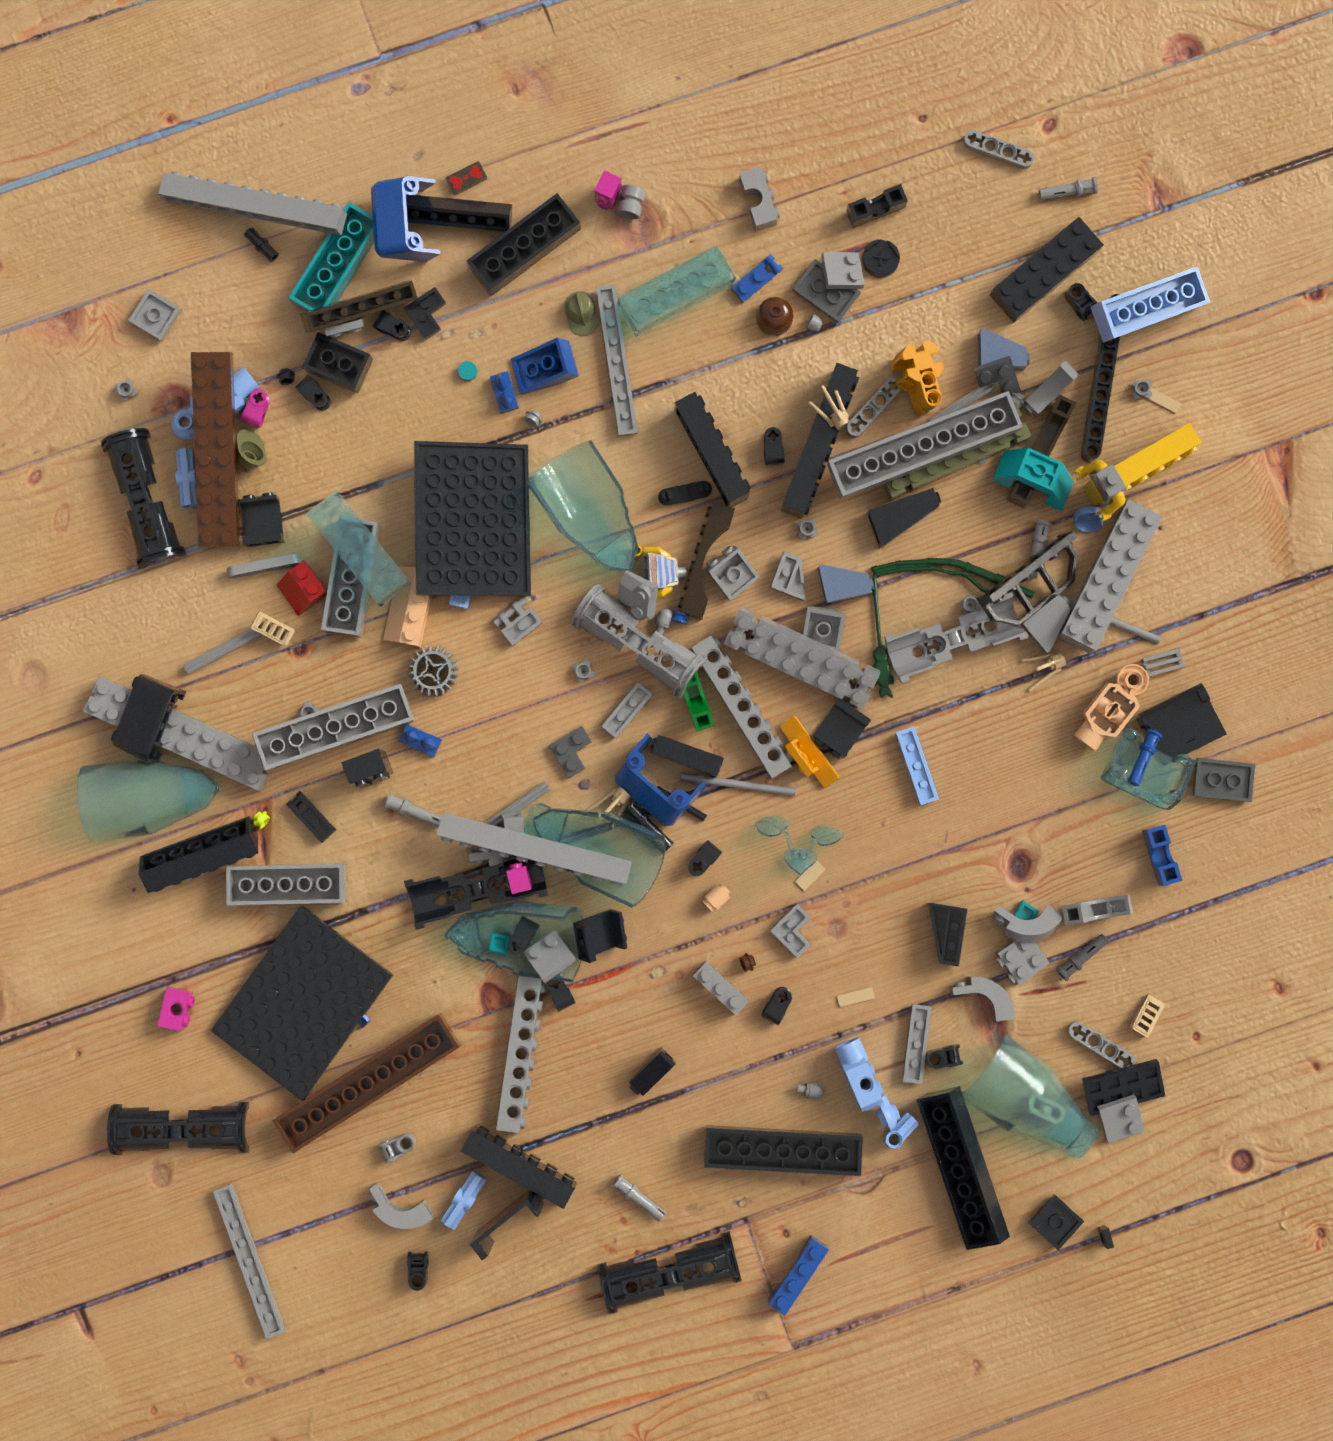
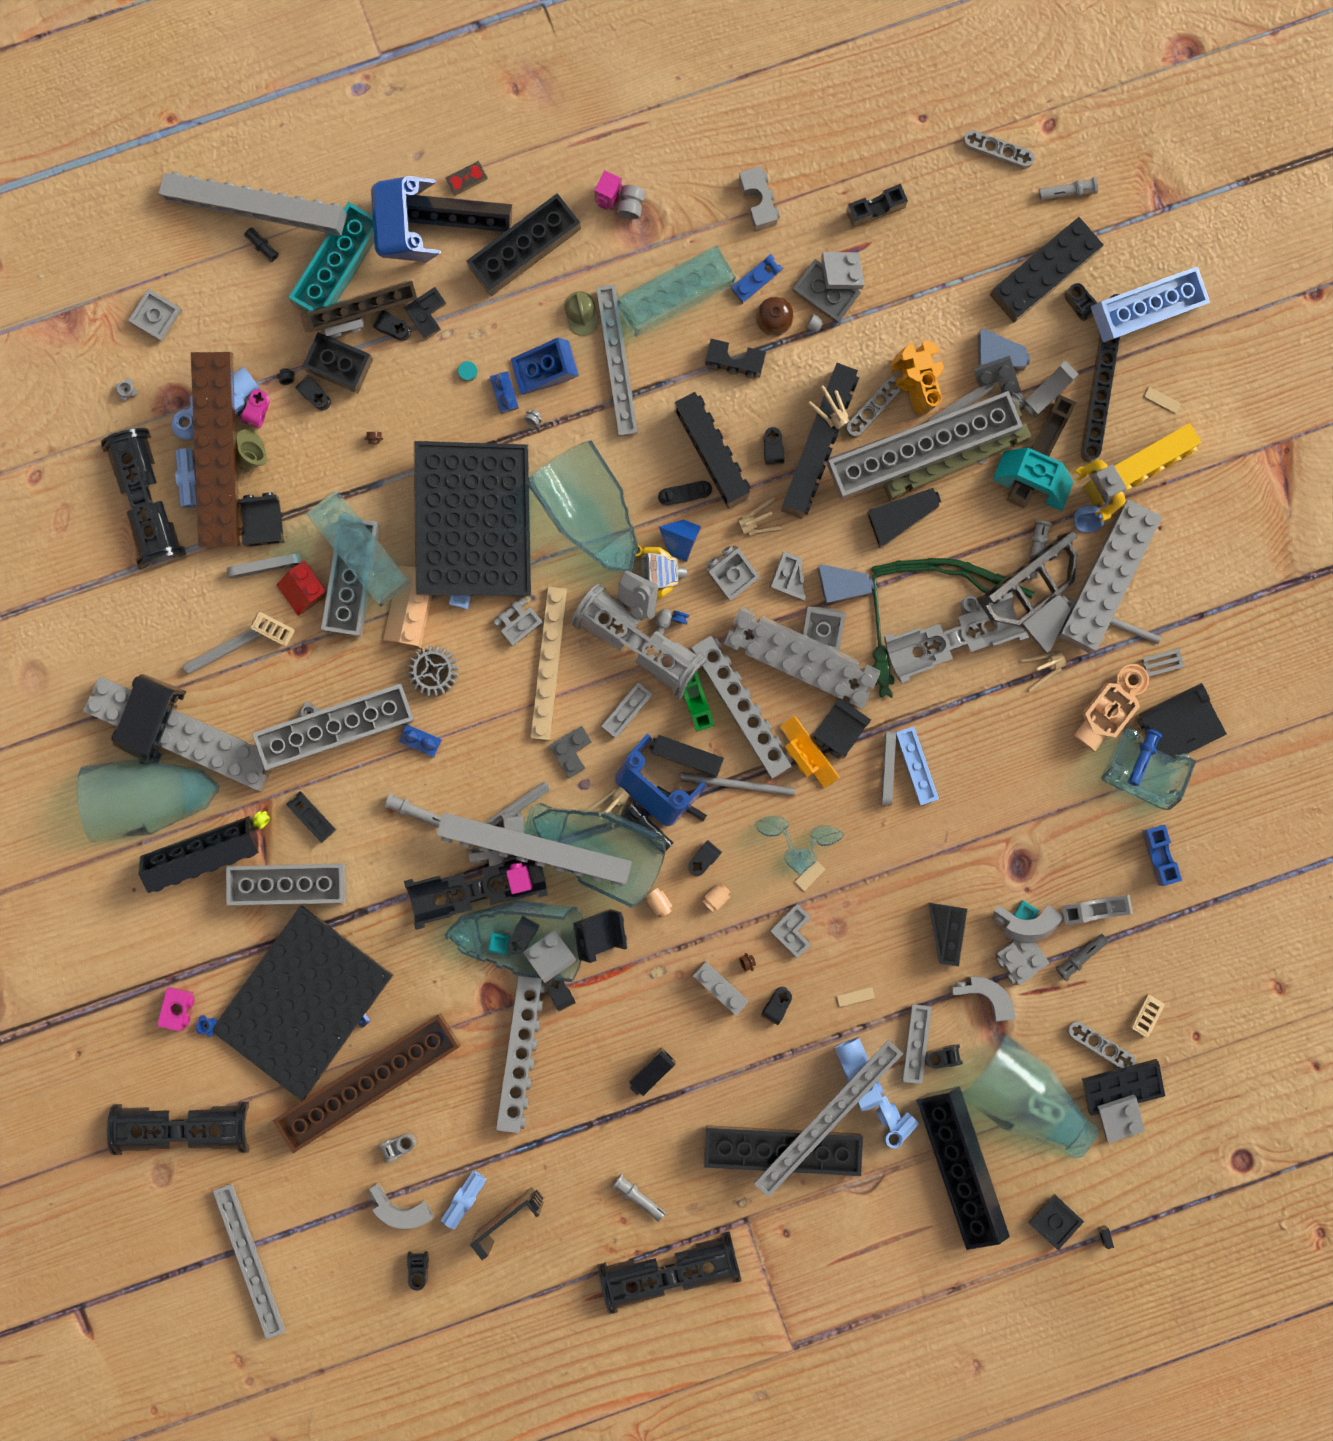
black brick [341,749,394,789] -> none
black brick [461,1125,577,1209] -> none
light grey plate [572,660,594,682] -> none
dark brown arch [678,502,735,620] -> none
blue arch [768,1235,829,1316] -> none
light grey cylinder [796,1082,824,1099] -> none
light grey plate [797,519,817,539] -> none
black tile [862,239,900,278] -> none
light grey plate [1133,380,1152,399] -> none
dark grey plate [1193,758,1255,802] -> none
none -> blue plate [196,1015,217,1037]
none -> reddish brown plate [364,432,383,444]
none -> tan plate [531,587,567,741]
none -> light nougat brick [645,888,672,917]
none -> blue slope [659,519,701,562]
none -> black arch [705,339,766,379]
none -> tan plant [738,497,782,536]
none -> light grey plate [754,1040,903,1198]
none -> light grey beam [881,731,896,806]

